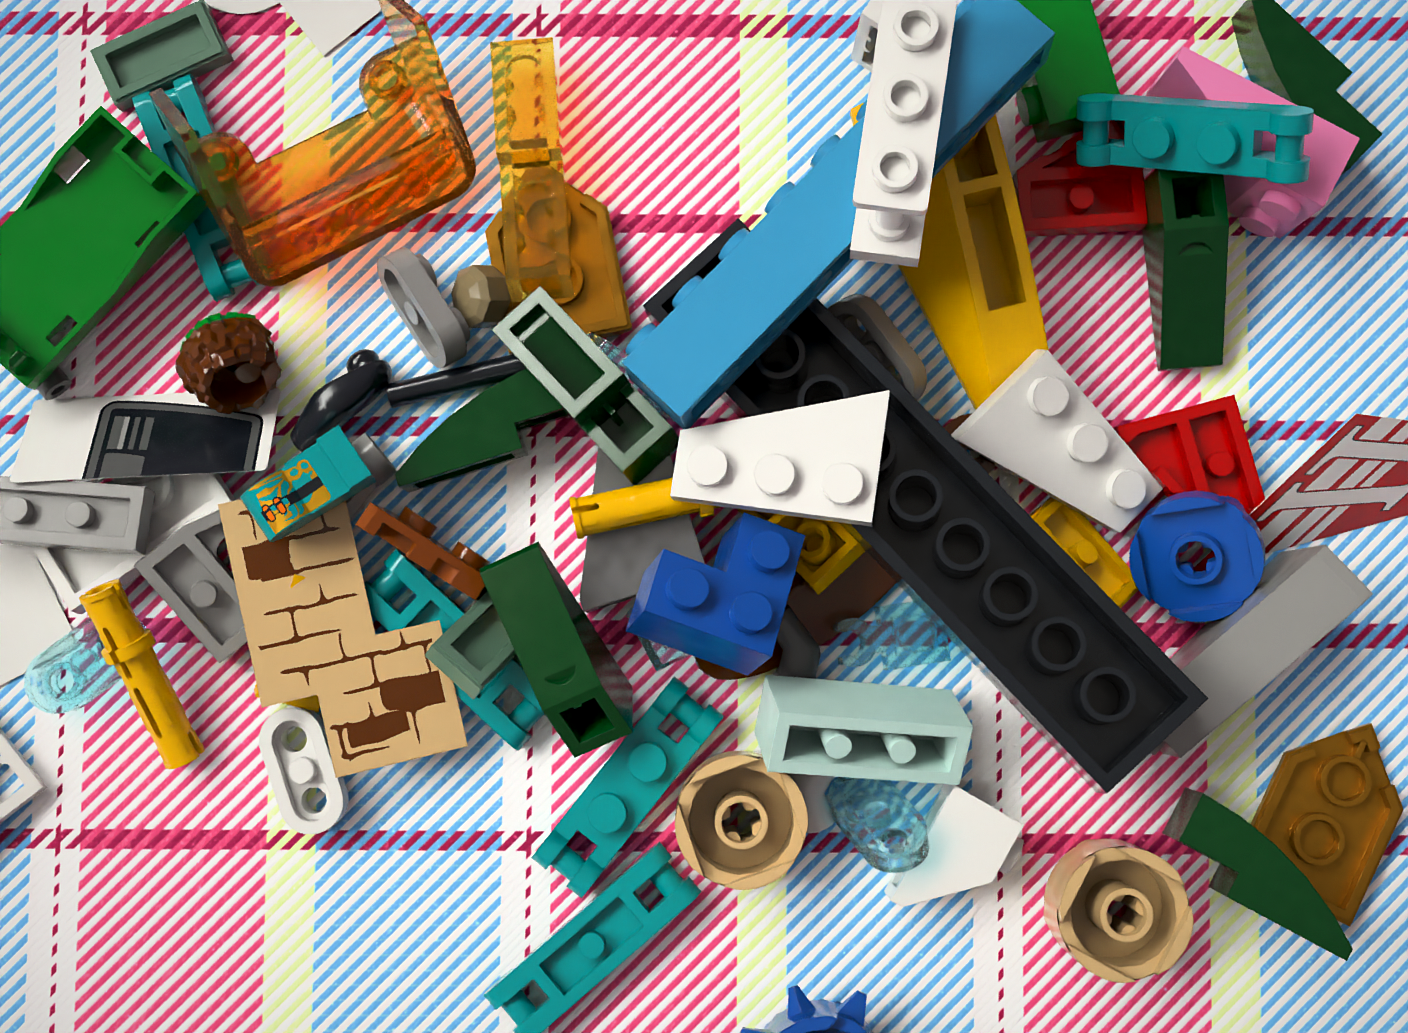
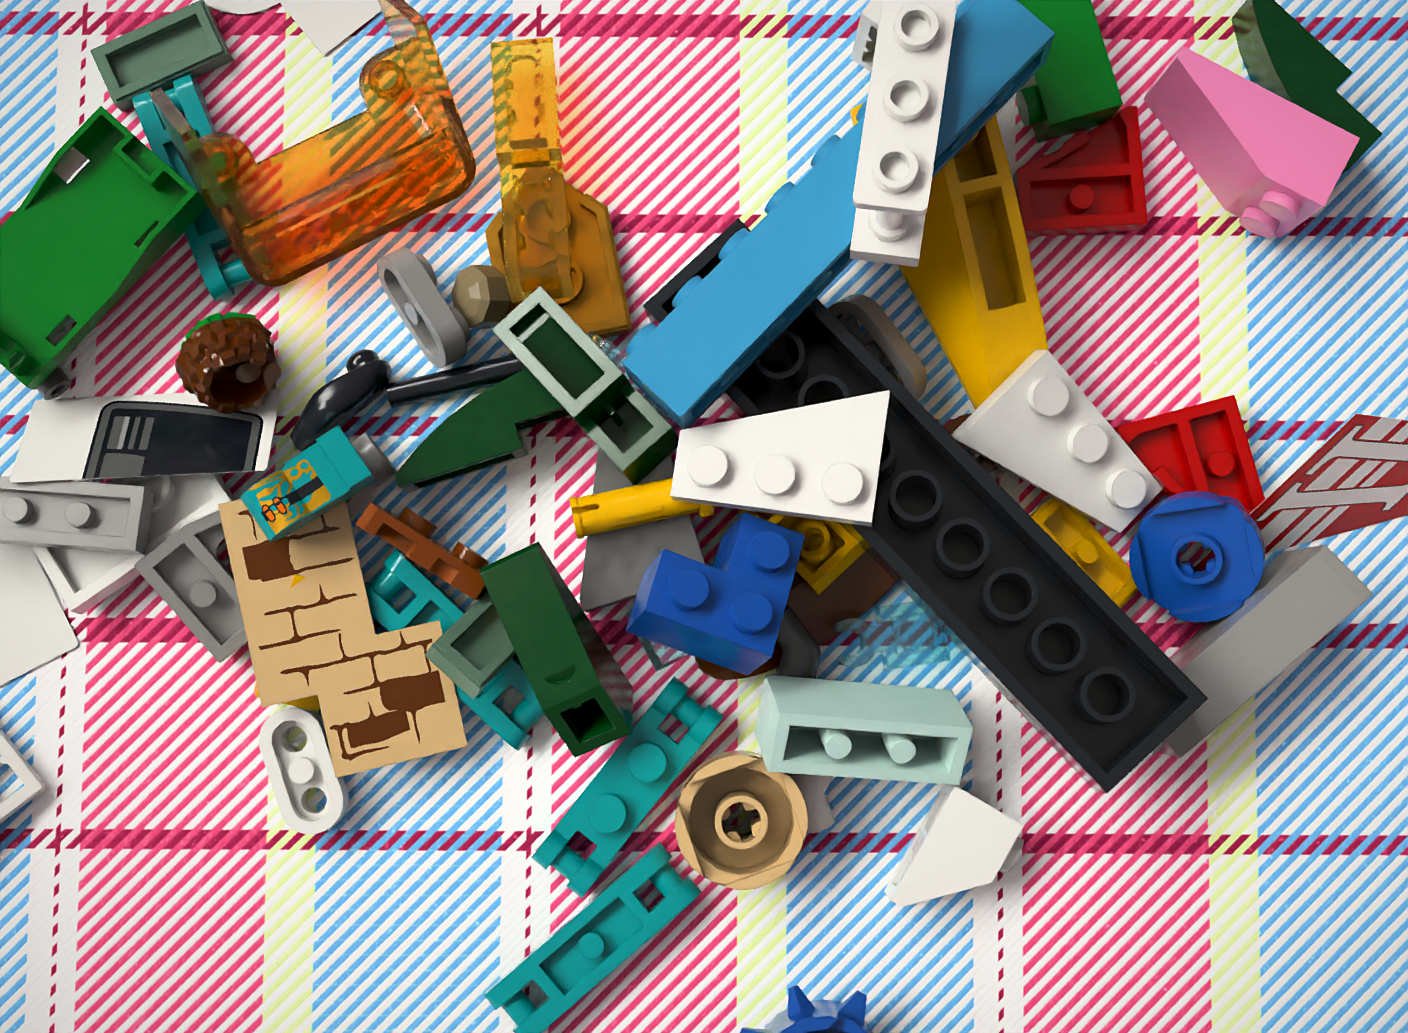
clear light blue plate [24,618,146,714] -> none
yellow pin [79,579,205,770] -> none
clear light blue plate [828,777,929,873] -> none
tan brick [1043,838,1194,983] -> none
teal plate [1076,93,1314,184] -> none
dark green slope [1142,169,1229,371] -> none
dark green slope [1162,787,1353,961] -> none
pearl gold tile [1251,723,1404,926] -> none

